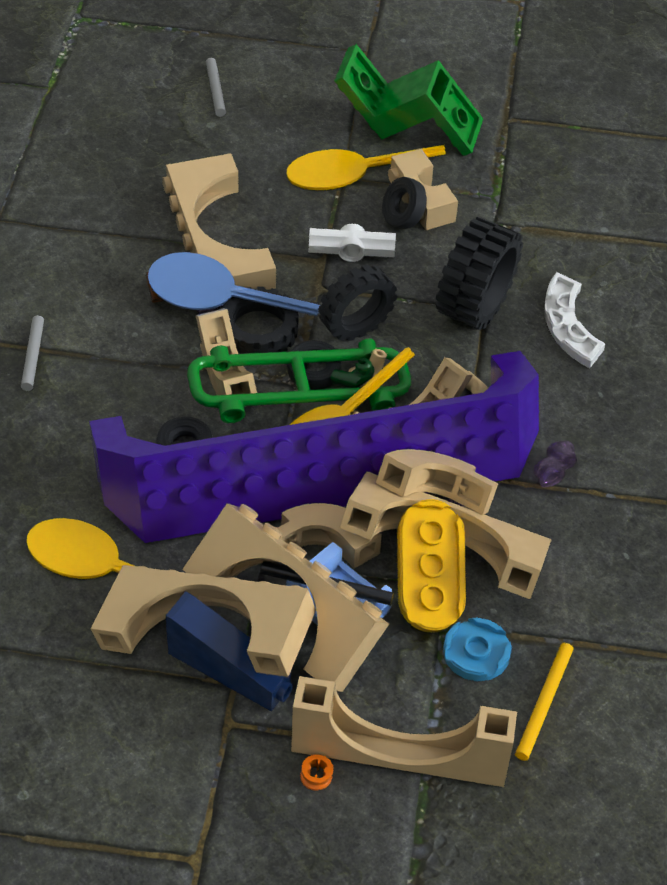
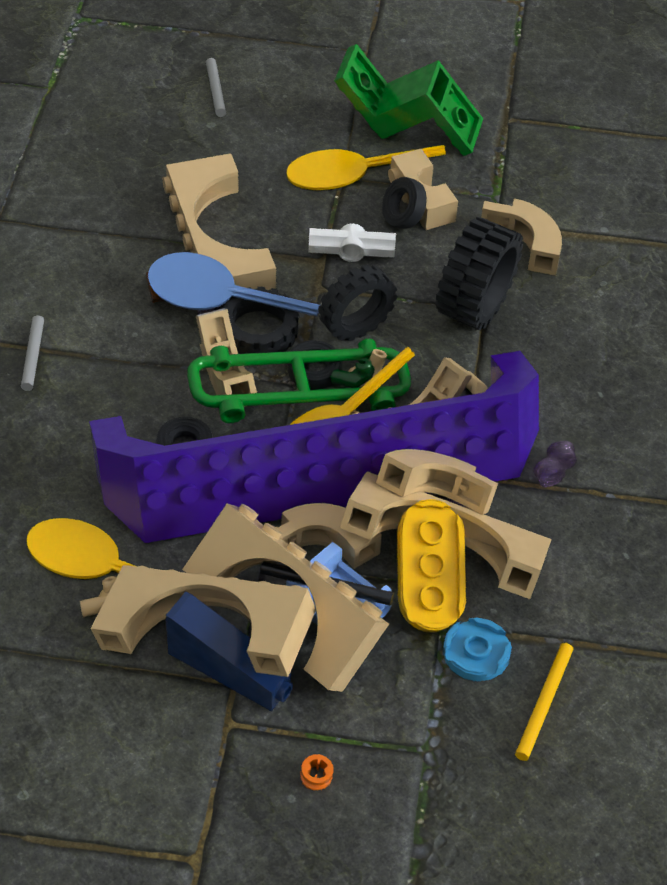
tan arch [291,676,517,787] -> none
white tile [544,272,605,368] -> none
none -> tan arm [80,576,117,617]
none -> tan arch [481,199,562,275]

